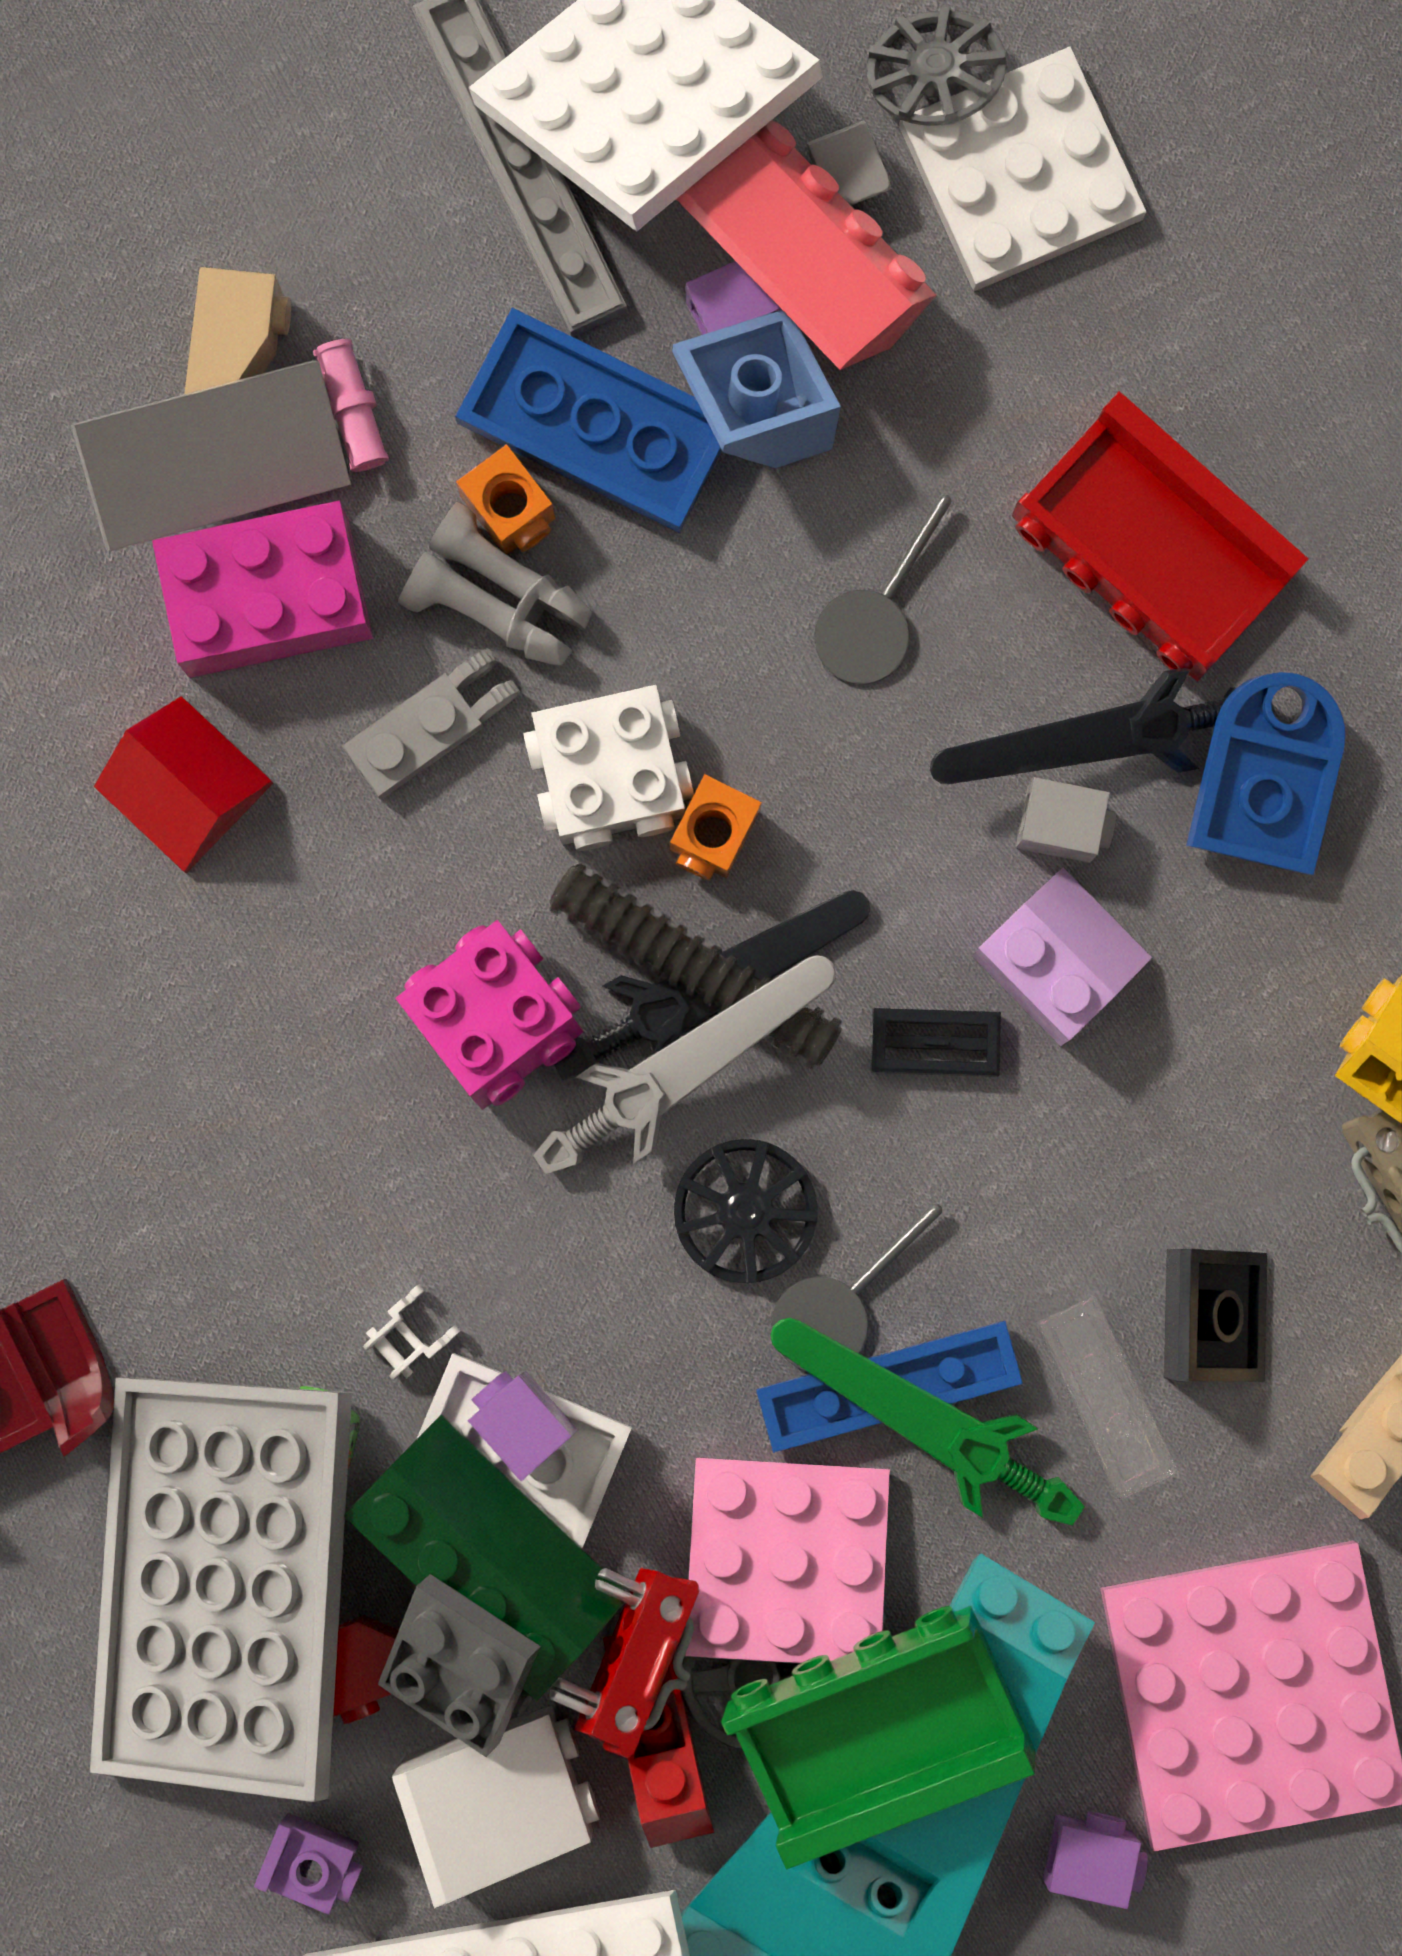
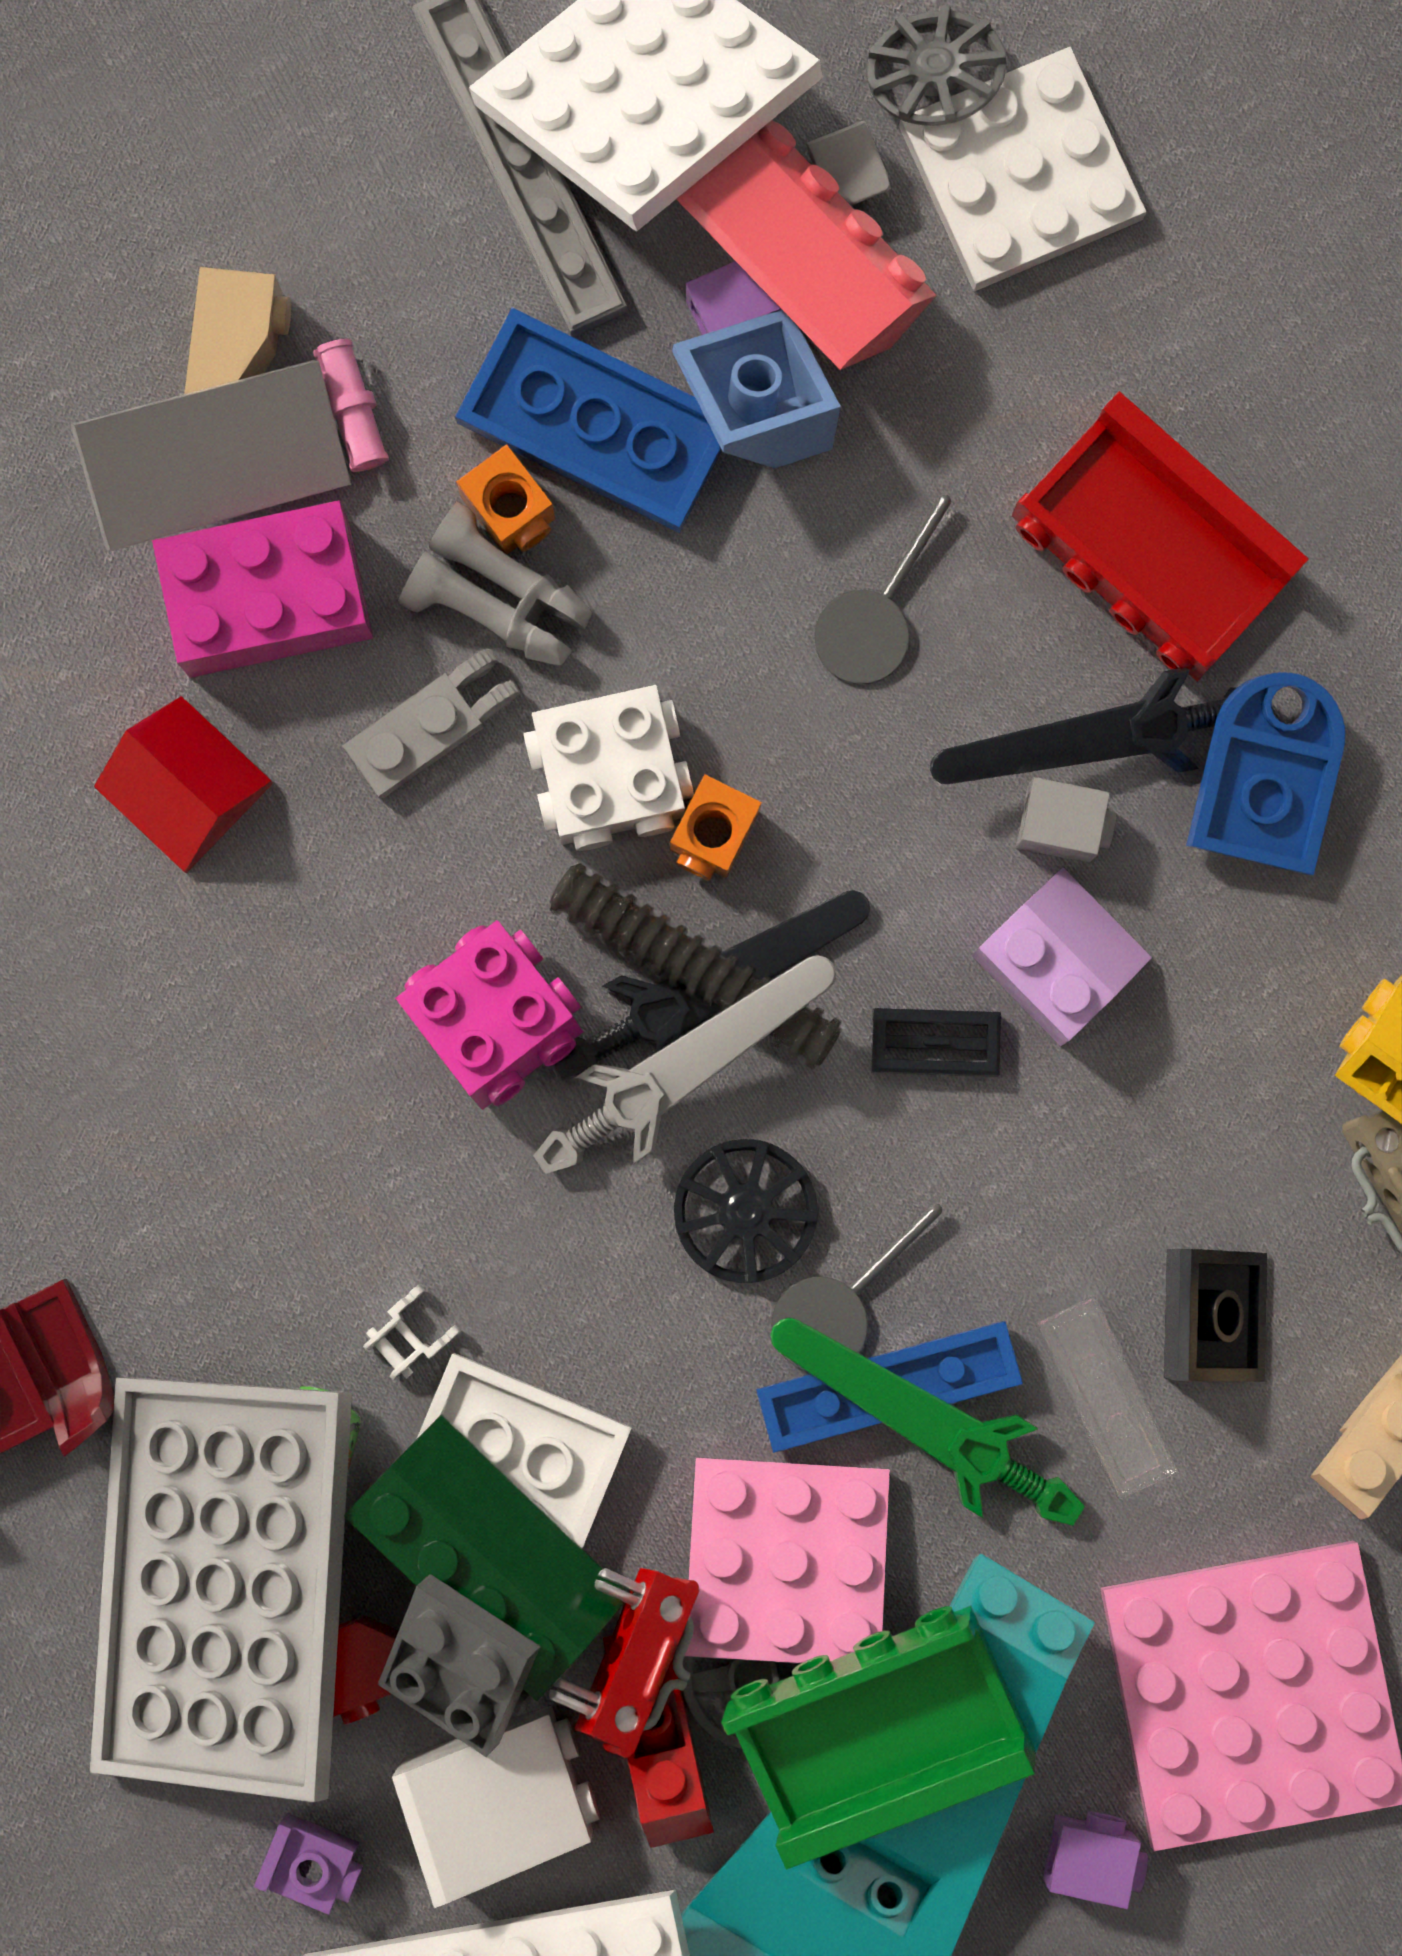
medium lavender brick [467,1371,577,1481] -> none

